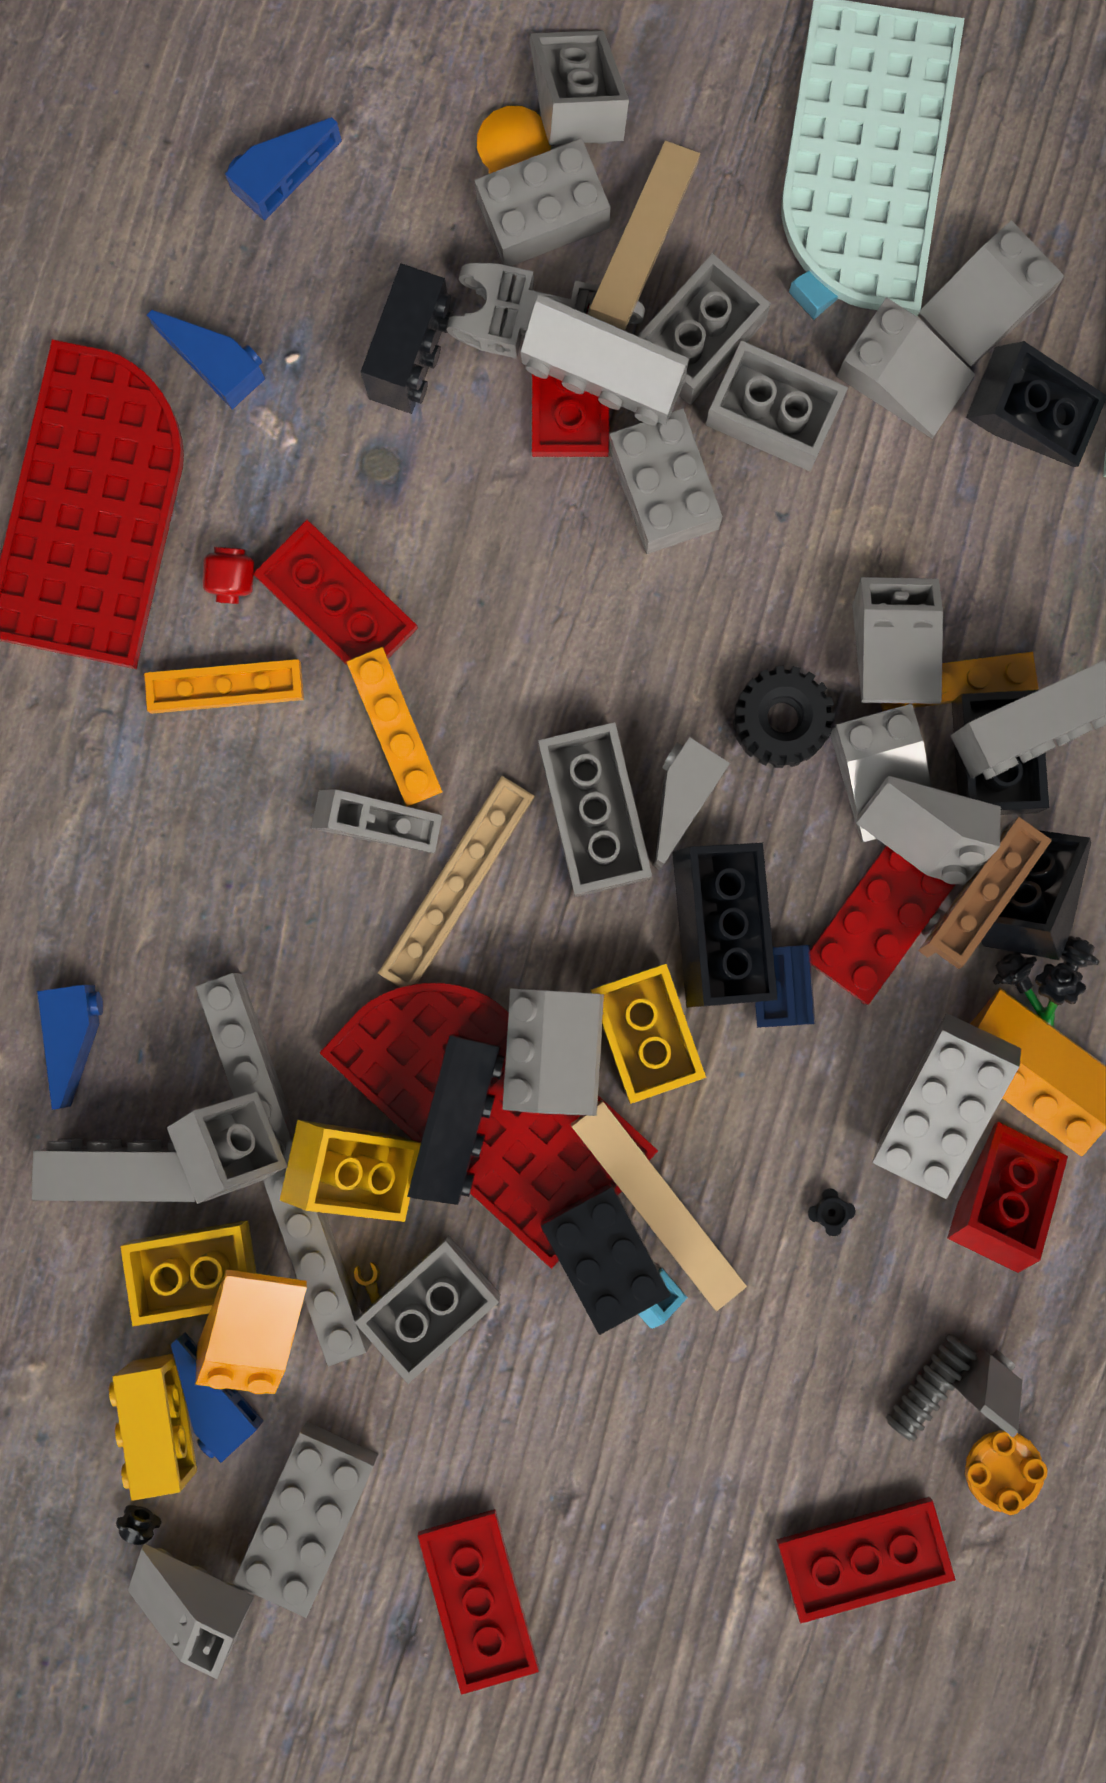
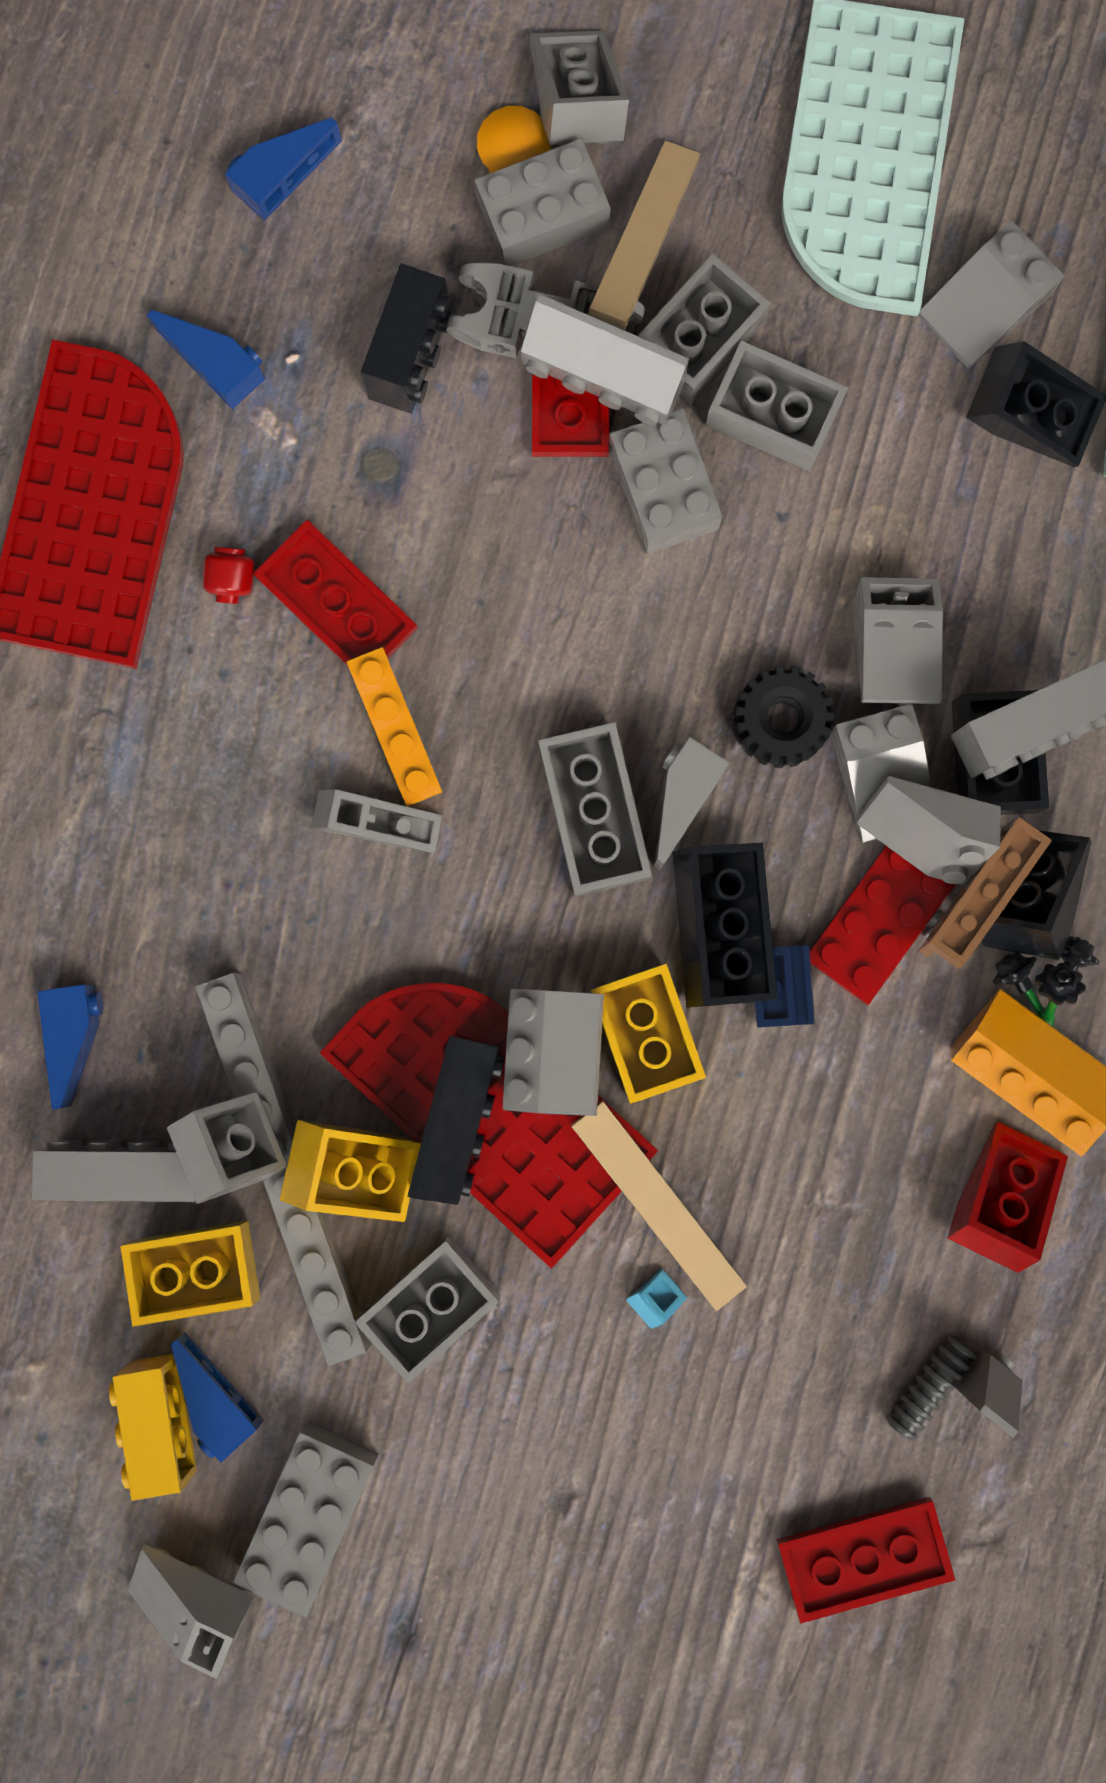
black plate [116,1505,162,1545] -> none
light orange plate [144,659,304,714] -> none
light orange slope [195,1269,307,1394] -> none
yellow hand [354,1262,380,1304] -> none
tan tile [378,776,535,988] -> none
red plate [418,1509,539,1695] -> none
black brick [541,1183,671,1335] -> none
medium azure slope [789,271,838,320] -> none
black plate [808,1188,856,1236] -> none
light grey slope [837,297,976,439] -> none
light grey brick [872,1013,1021,1199] -> none
light orange plate [881,651,1039,712] -> none
light orange dish [965,1430,1048,1515] -> none

